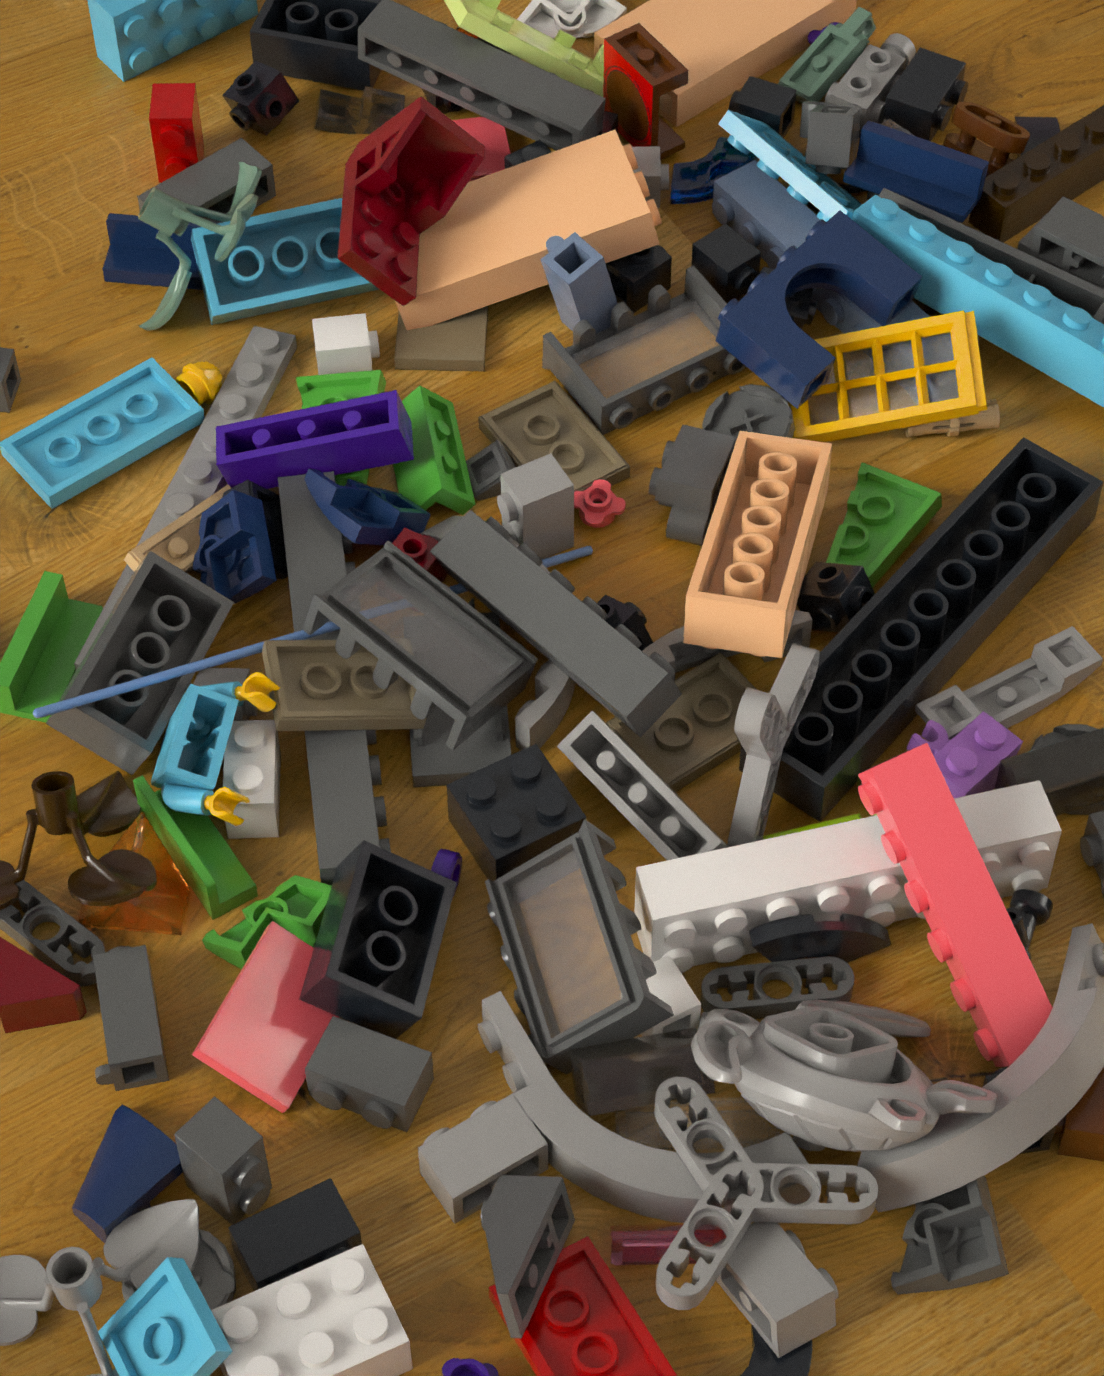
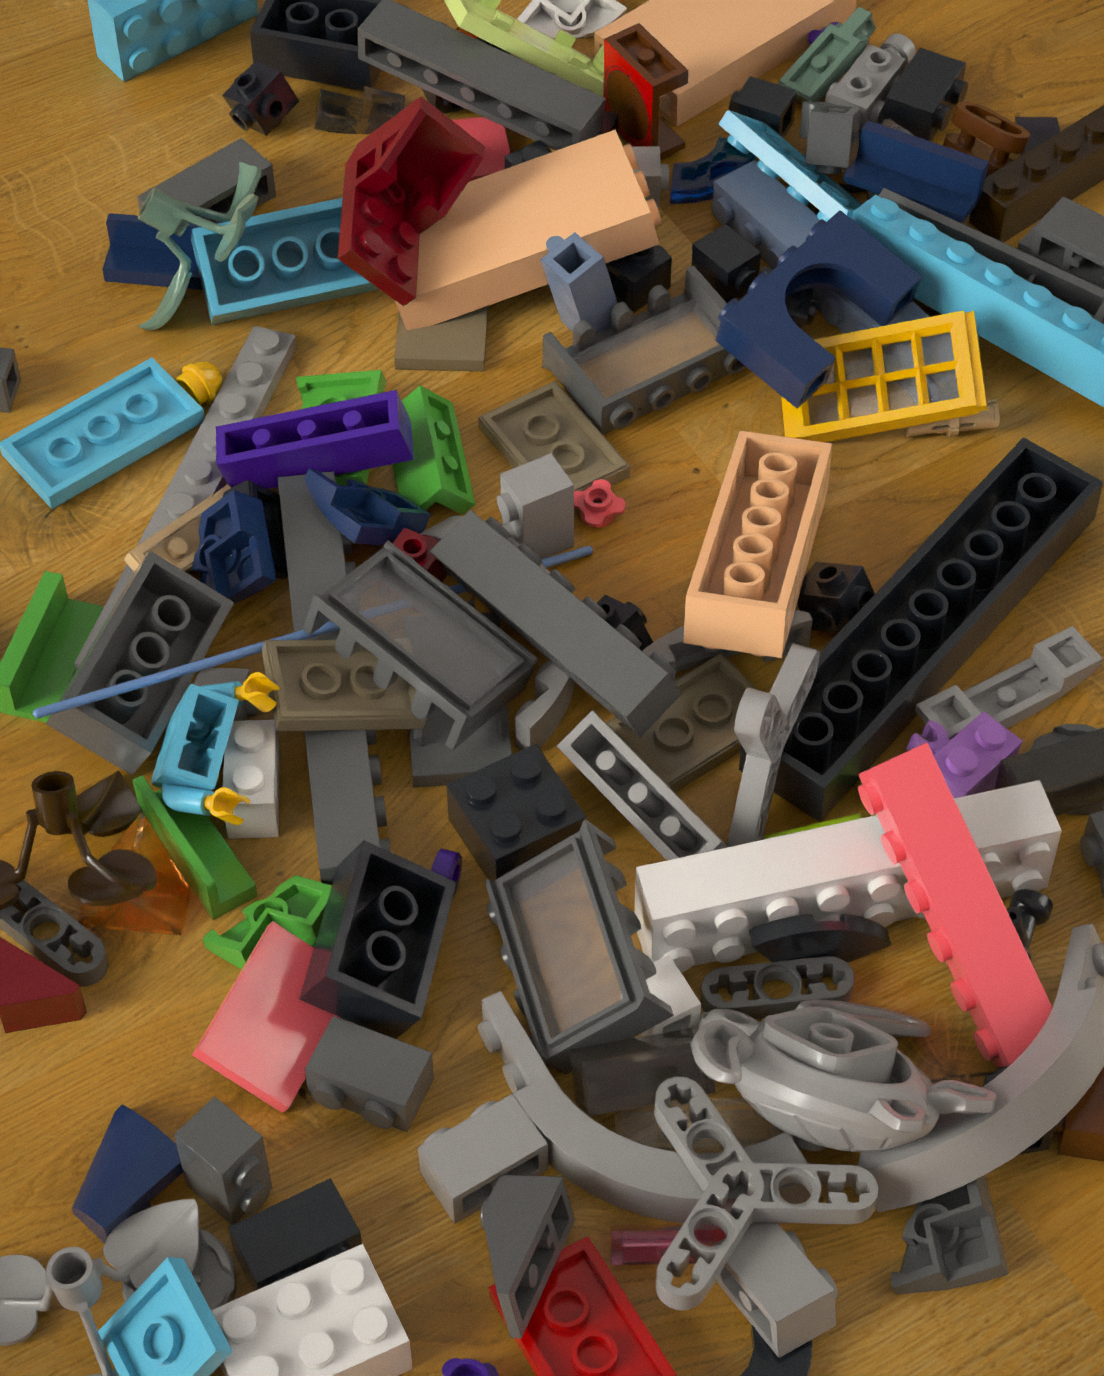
dark grey brick [81,945,169,1091] -> none
red brick [149,83,204,183] -> none
white brick [312,313,380,375] -> none
dark grey slope [466,440,516,501] -> none
dark grey hinge [649,425,736,546] -> none
dark grey tile [702,384,795,440] -> none
bright green wing [826,462,942,588] -> none

